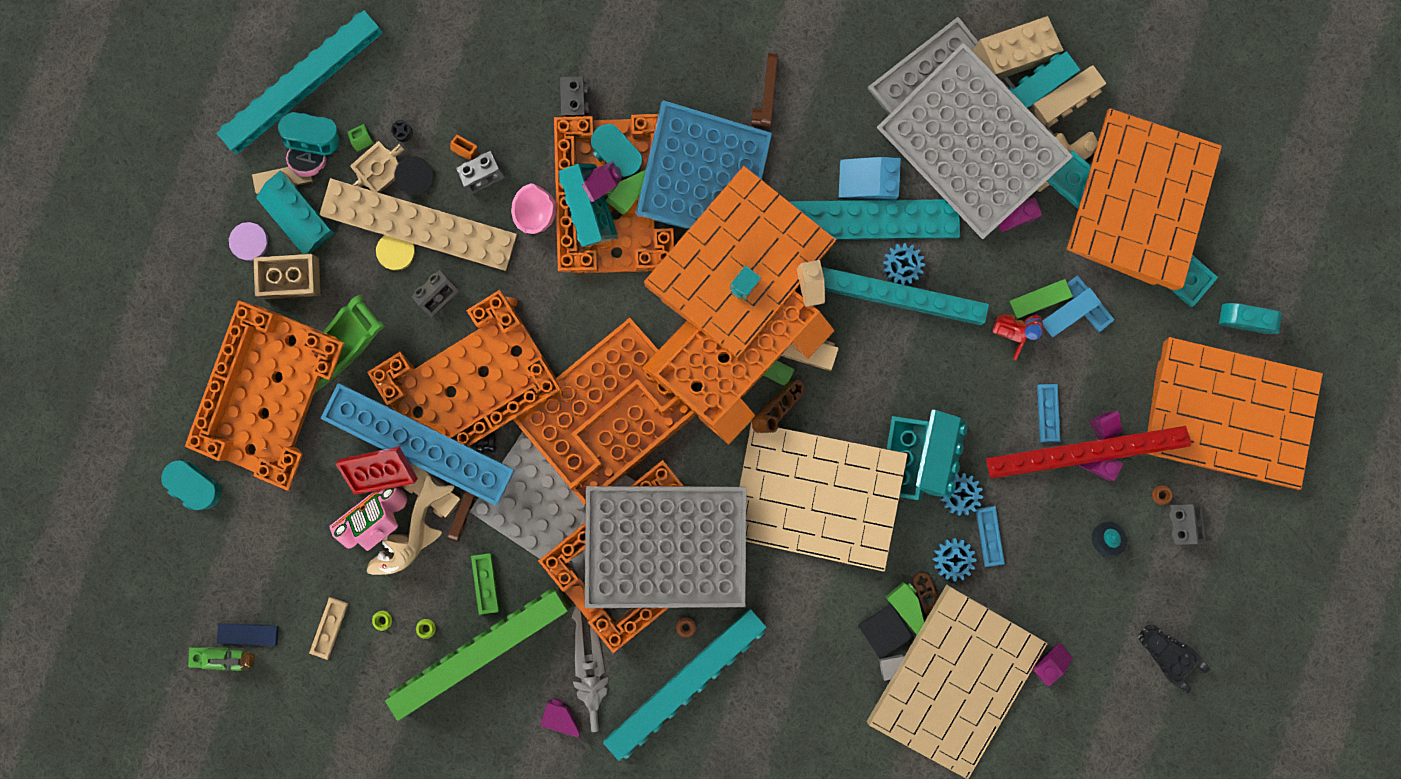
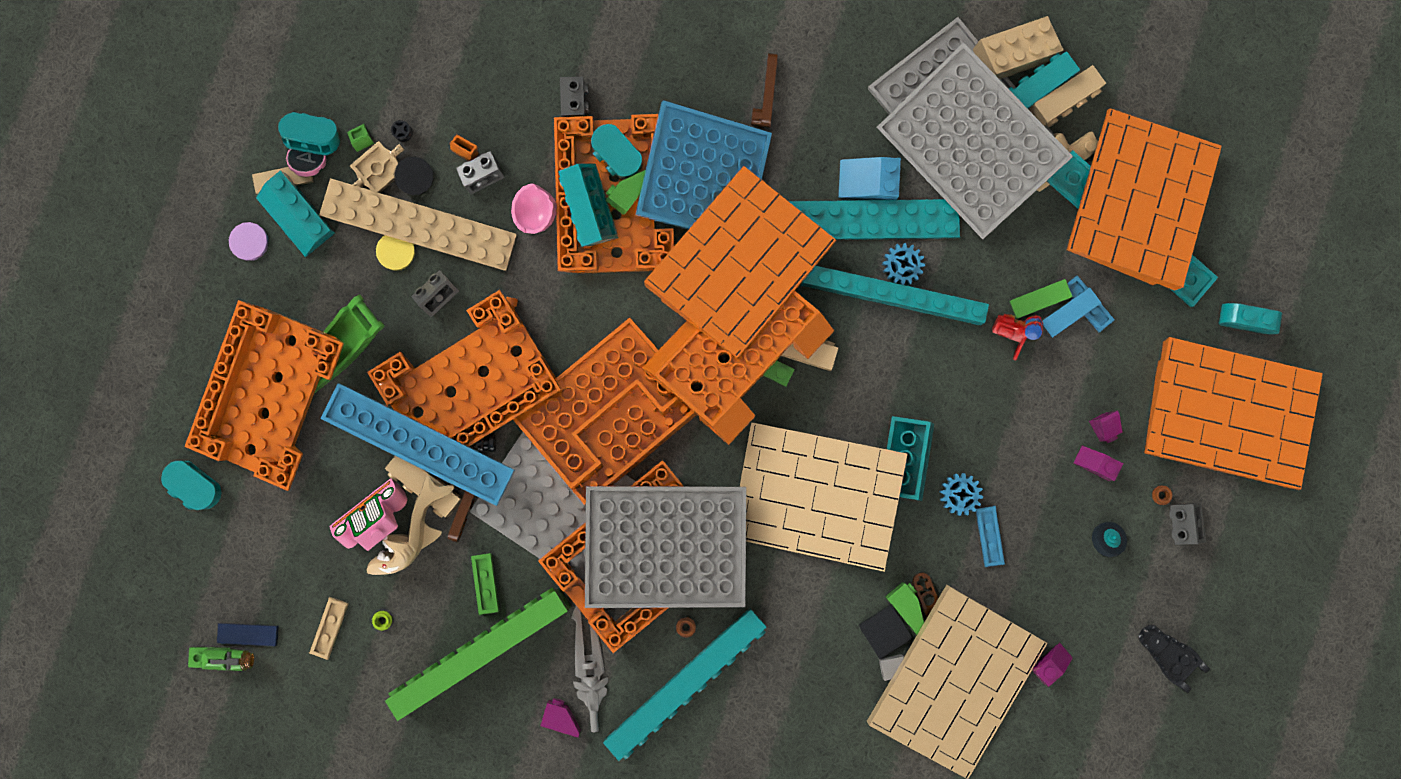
teal brick [217,10,383,155] -> none
tan brick [254,254,321,299] -> none
red plate [335,446,418,495] -> none
lime plate [416,619,436,639] -> none
magenta slope [582,161,622,202] -> none
teal brick [729,265,761,300] -> none
reddish brown beam [752,380,805,433] -> none
tan slope [796,260,825,307] -> none
teal slope [916,410,967,498] -> none
dark azure gear [932,538,976,581] -> none
red plate [986,426,1191,479] -> none
magenta slope [998,197,1042,233] -> none
dark azure tile [1037,384,1061,443] -> none

